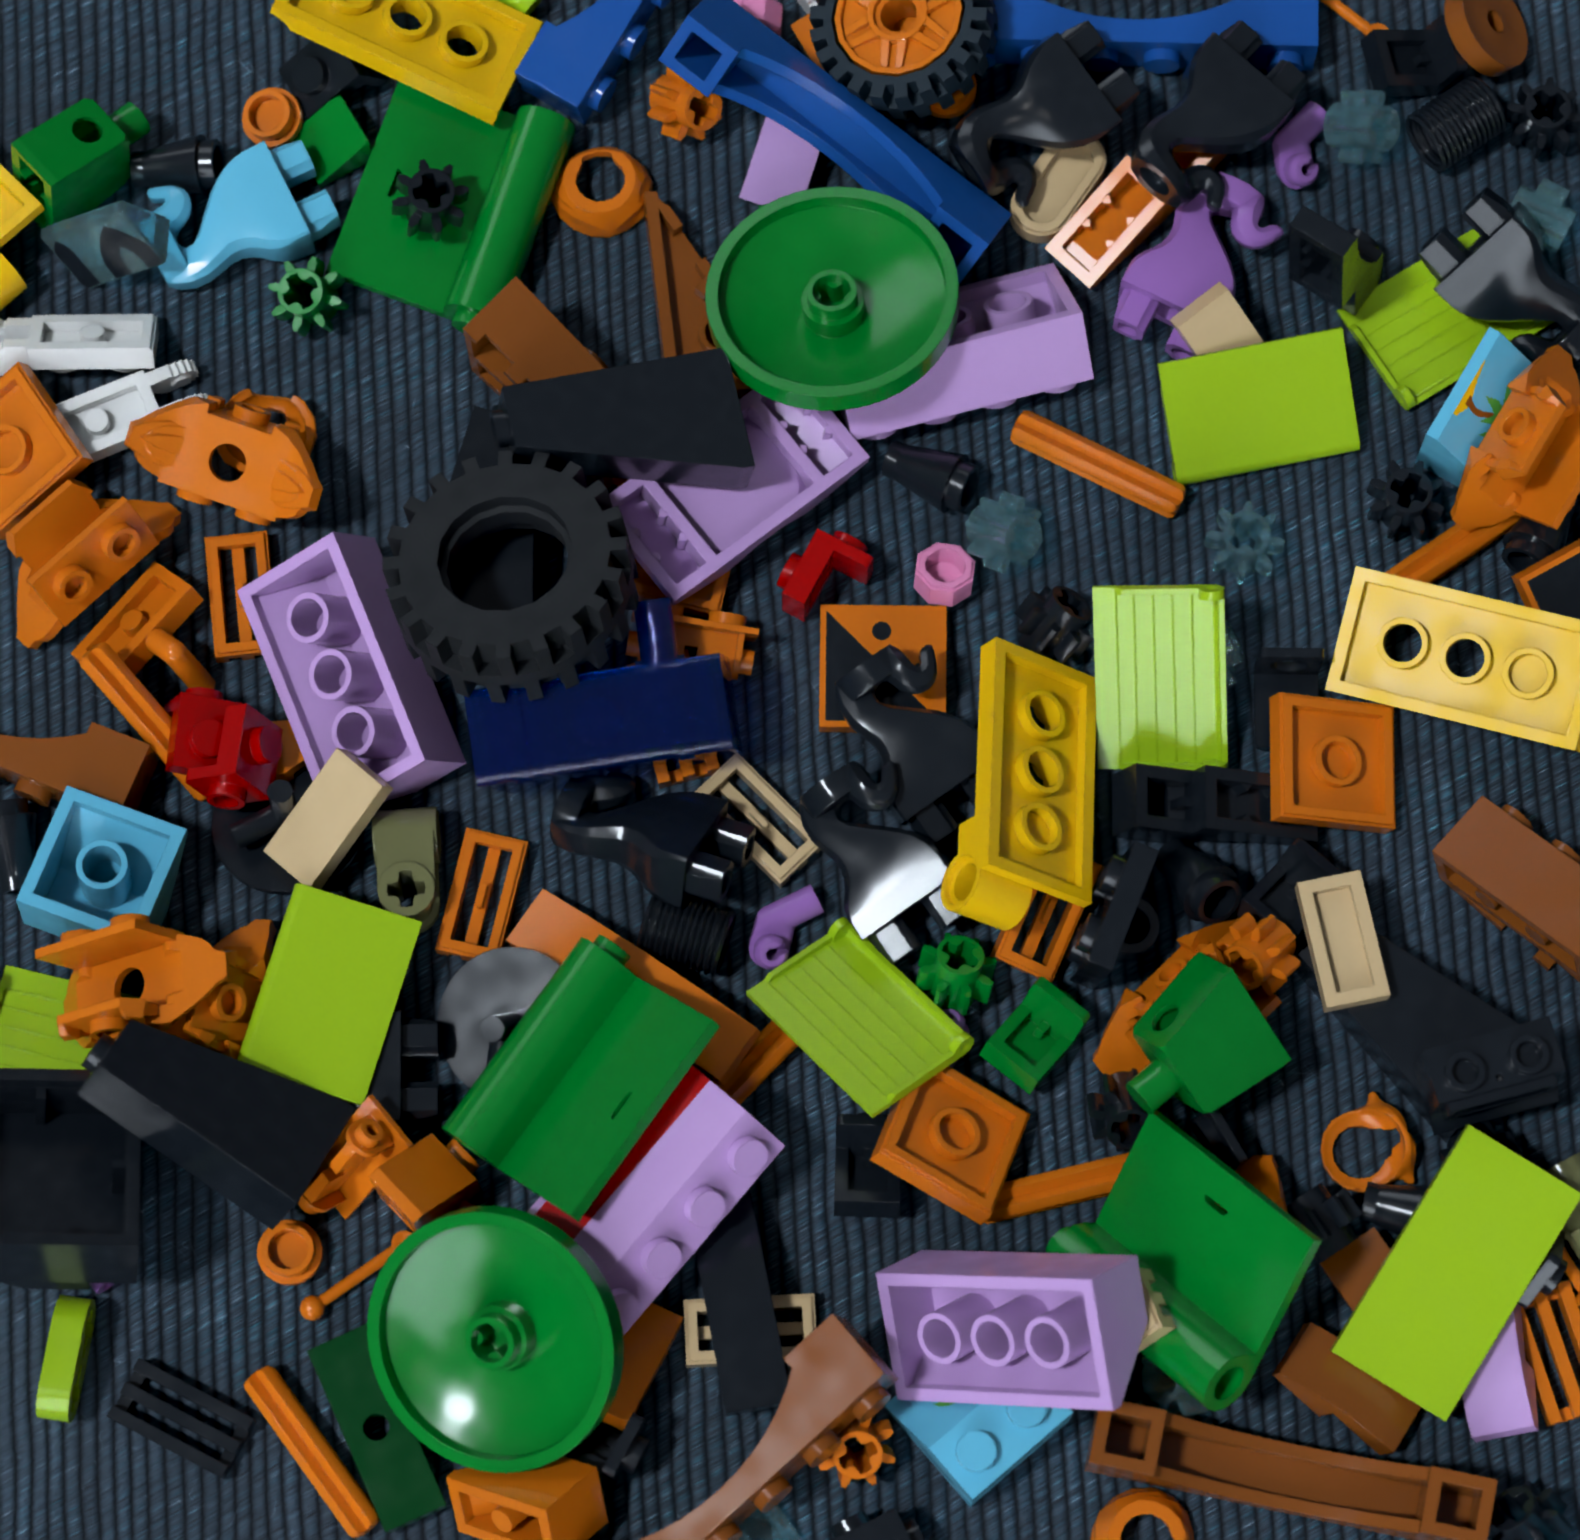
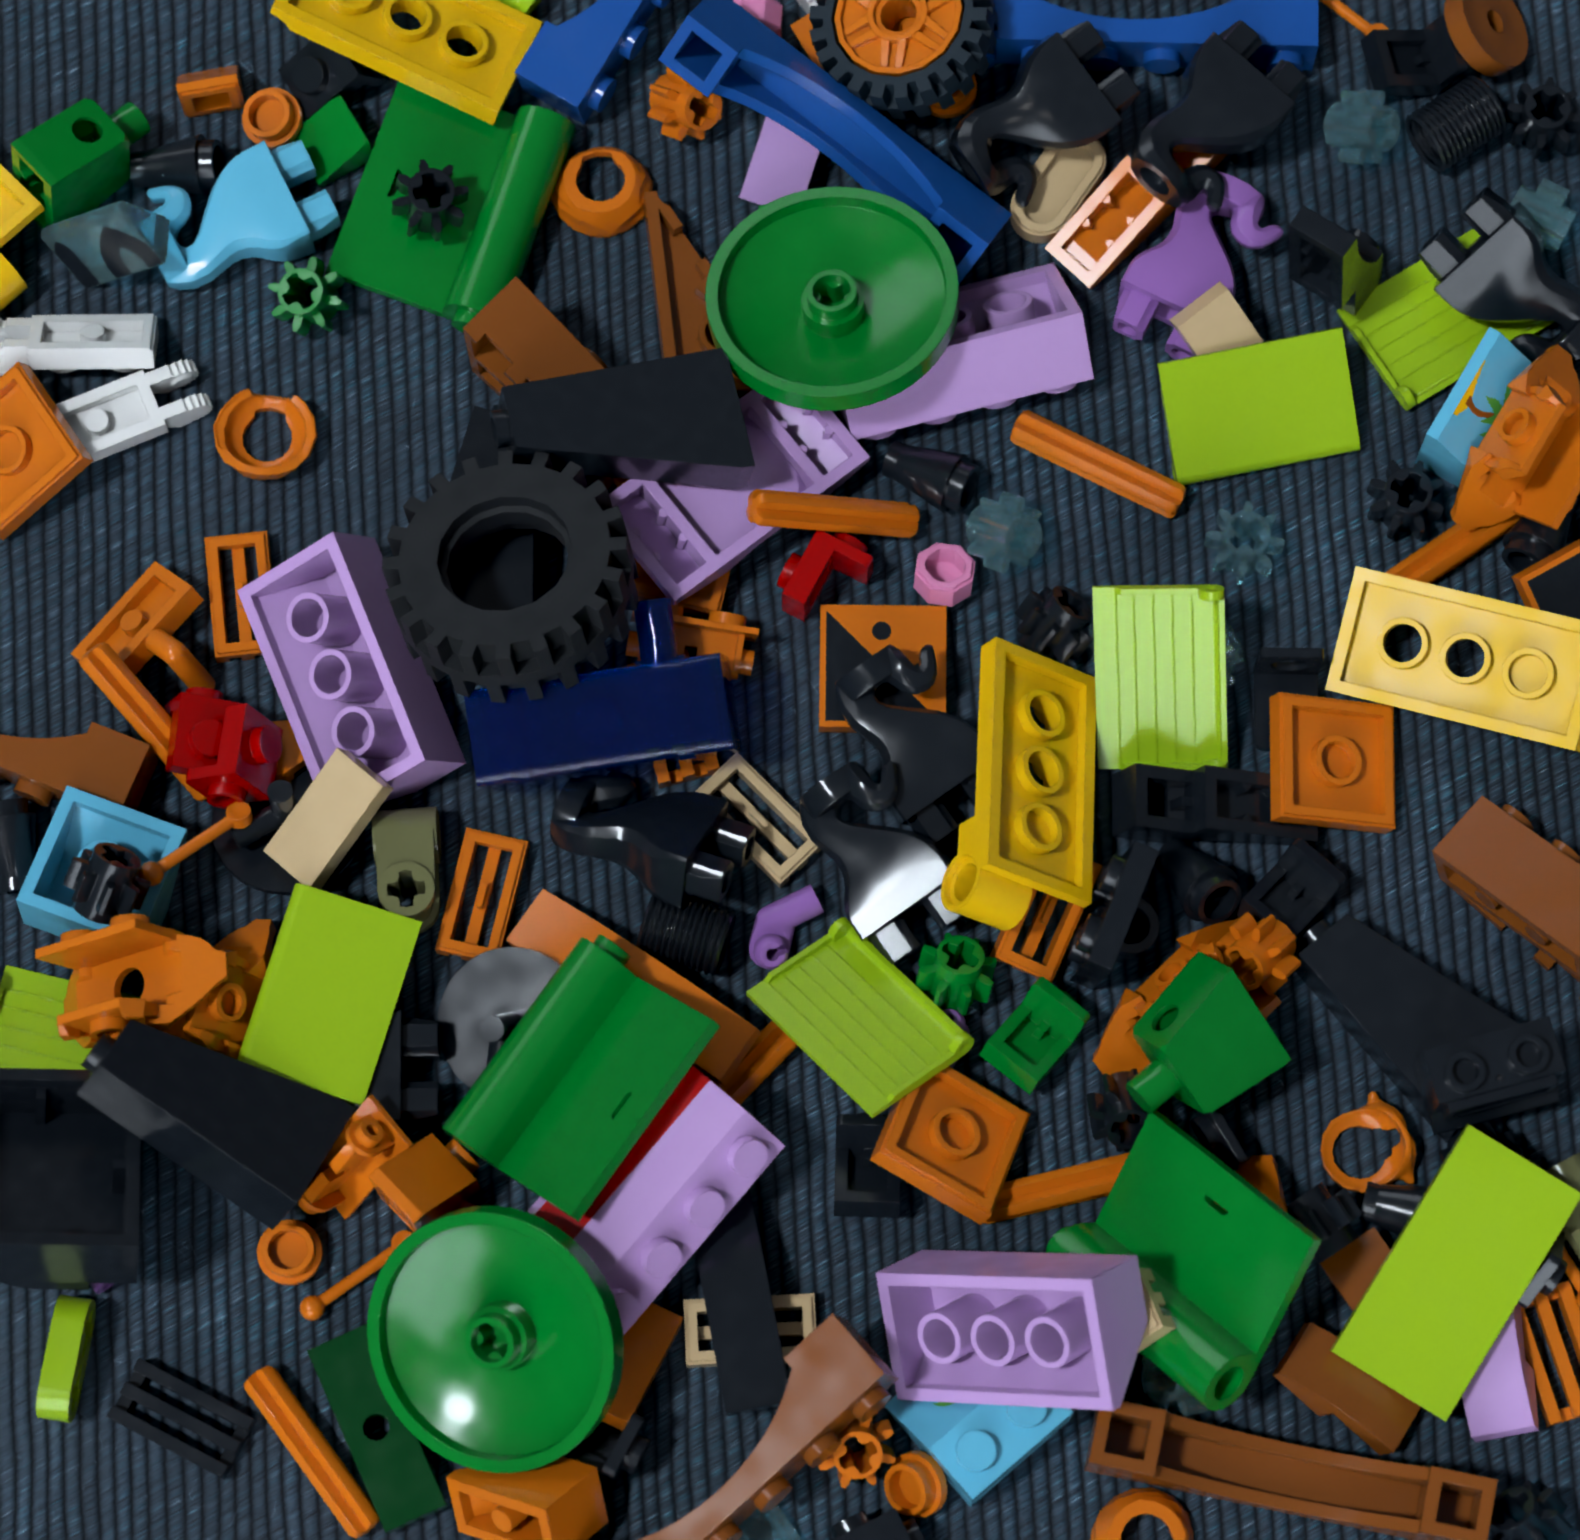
orange piece [5,477,182,649] -> none
orange piece [124,395,323,526] -> none
medium lavender arm [1272,101,1331,190] -> none
tan tile [1294,870,1391,1013] -> none
none -> black gear [63,843,151,924]
none -> orange hinge [138,802,253,887]
none -> orange slope [176,65,245,118]
none -> orange axle [746,489,920,538]
none -> orange plate [884,1450,947,1518]

